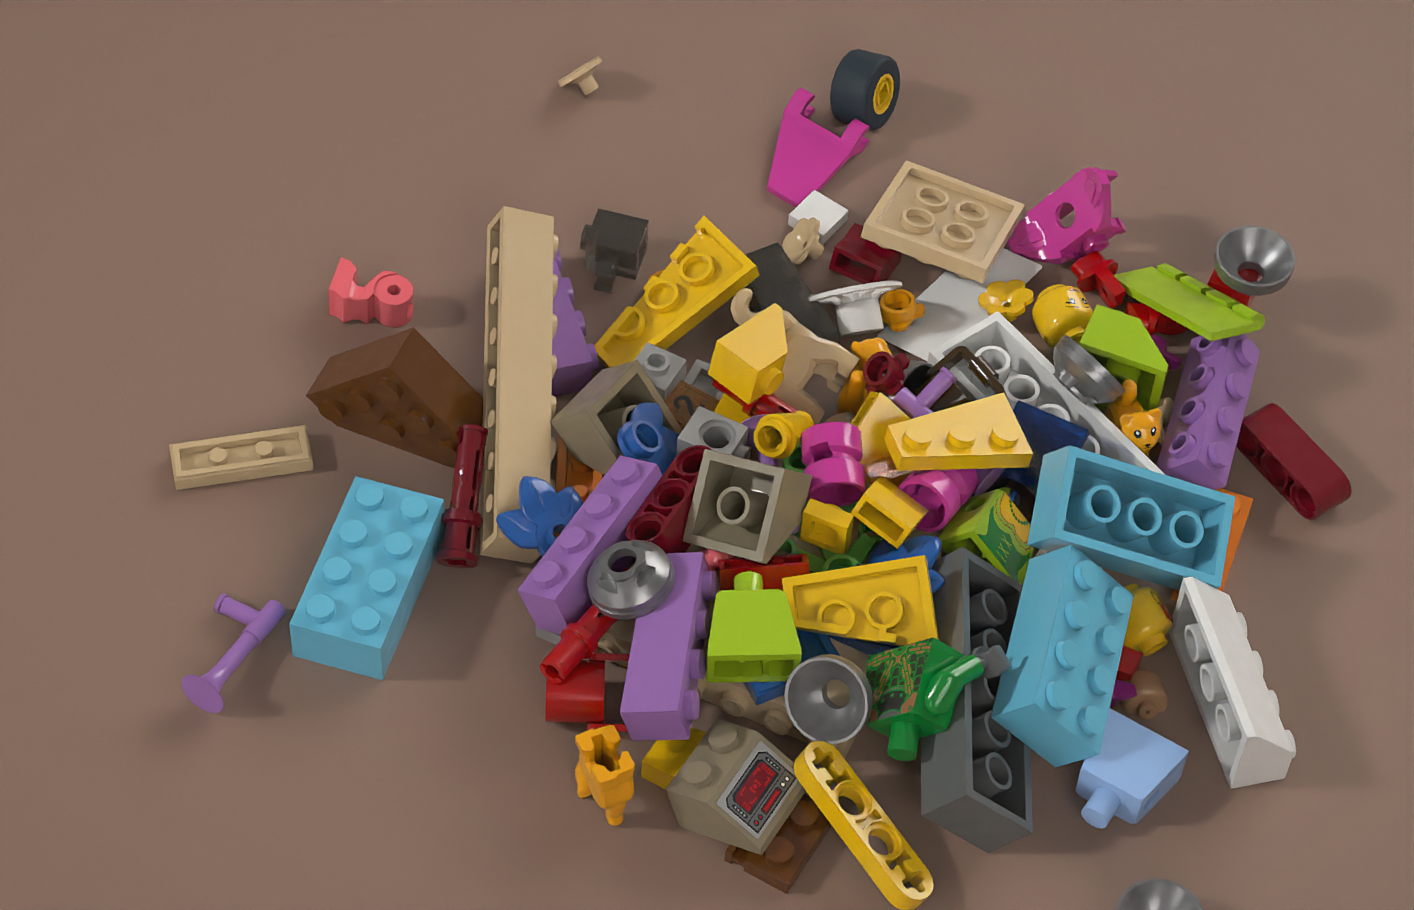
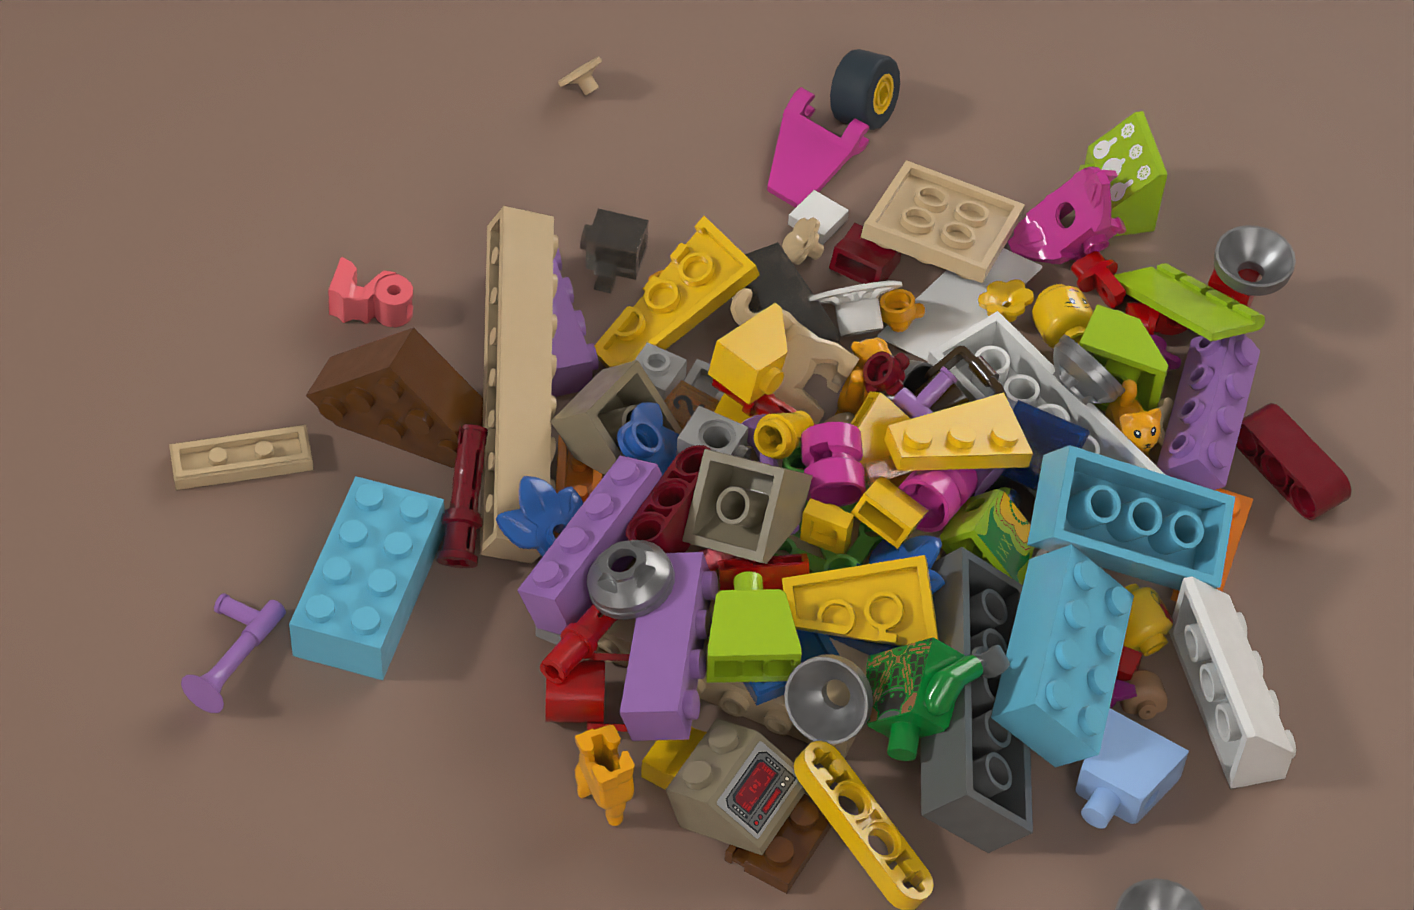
none -> lime slope [1079,111,1168,237]

